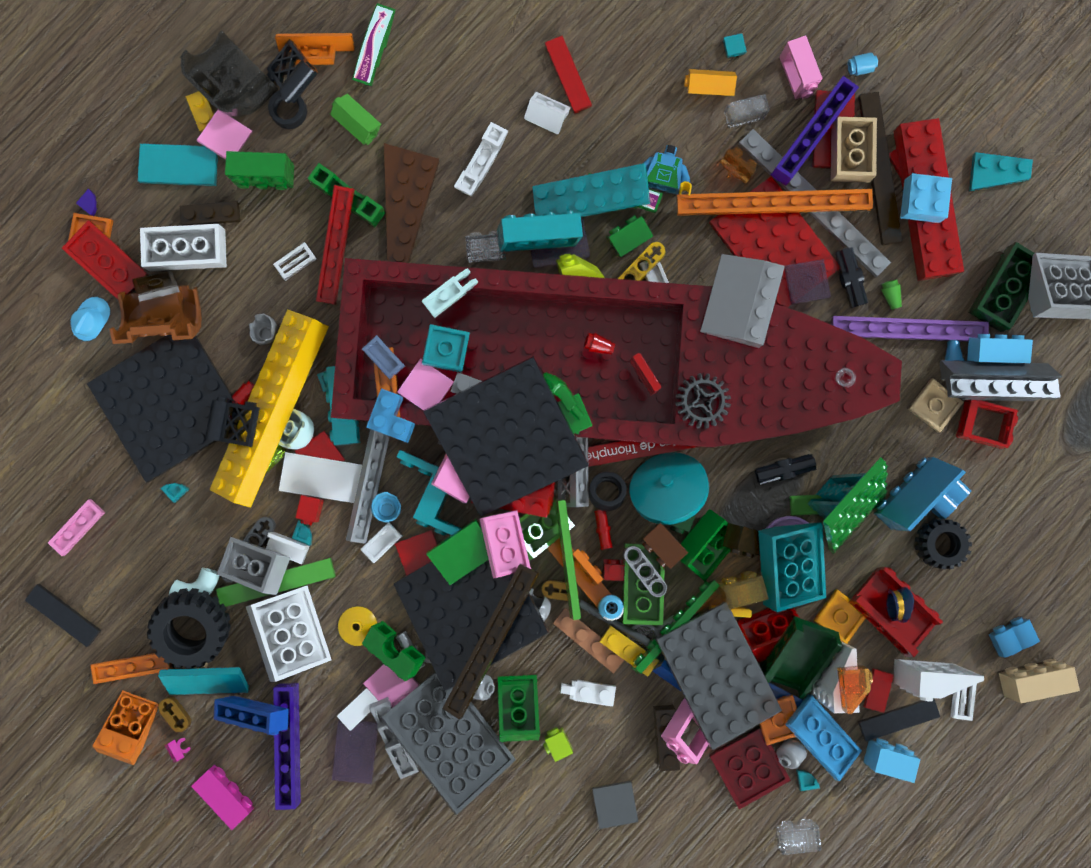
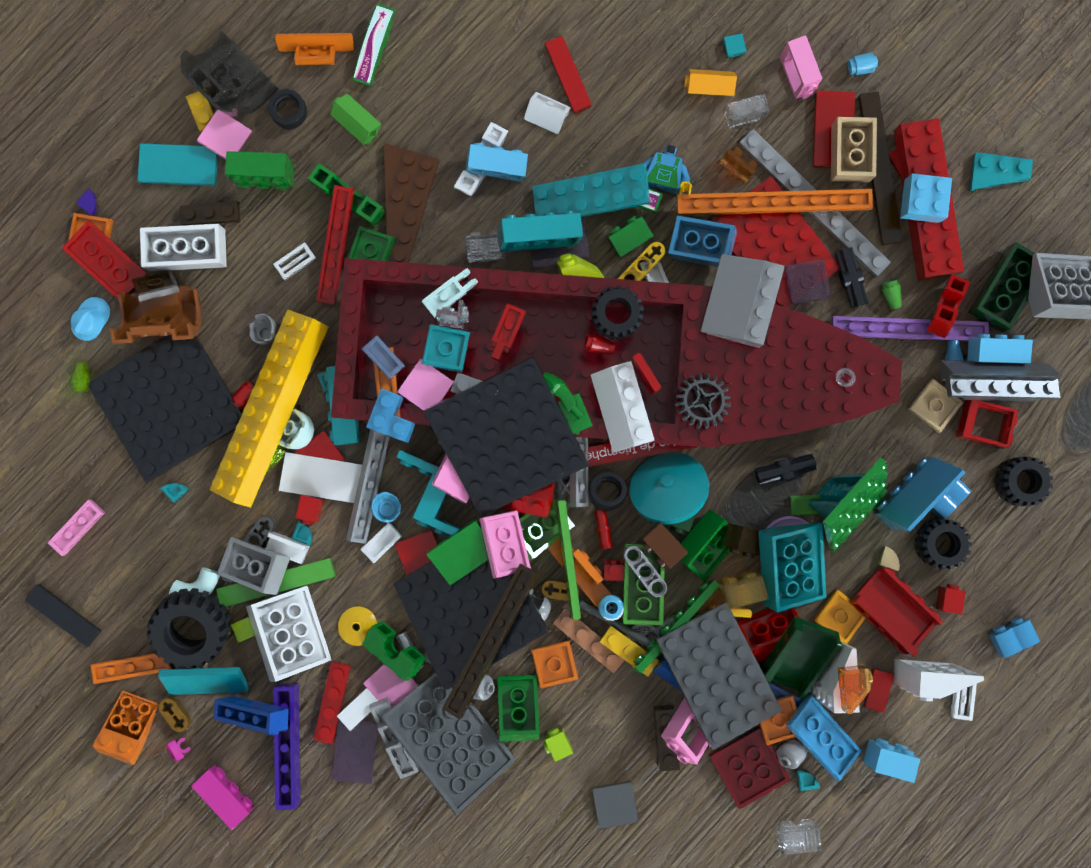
black piece [205,397,260,447] -> none
black piece [266,39,319,103] -> none
white hinge [560,680,616,707] -> none
dark purple brick [771,76,859,186] -> none
black tile [858,698,940,741] -> none
dark blue piece [886,587,914,623] -> none
tan brick [999,659,1080,703] -> none
none -> clear neon green cone [70,362,91,392]
none -> lime tile [231,617,255,643]
none -> red plate [313,661,351,744]
none -> green tile [348,226,396,261]
none -> clear bracket [436,300,469,329]
none -> medium azure brick [465,143,528,182]
none -> red hinge [491,303,526,361]
none -> orange tile [531,640,578,689]
none -> black tyre [591,285,644,340]
none -> white slope [591,361,654,453]
none -> dark azure brick [668,215,737,268]
none -> tan tile [878,546,900,571]
none -> red arch [926,274,970,338]
none -> red brick [936,584,966,615]
none -> black tyre [994,457,1053,506]

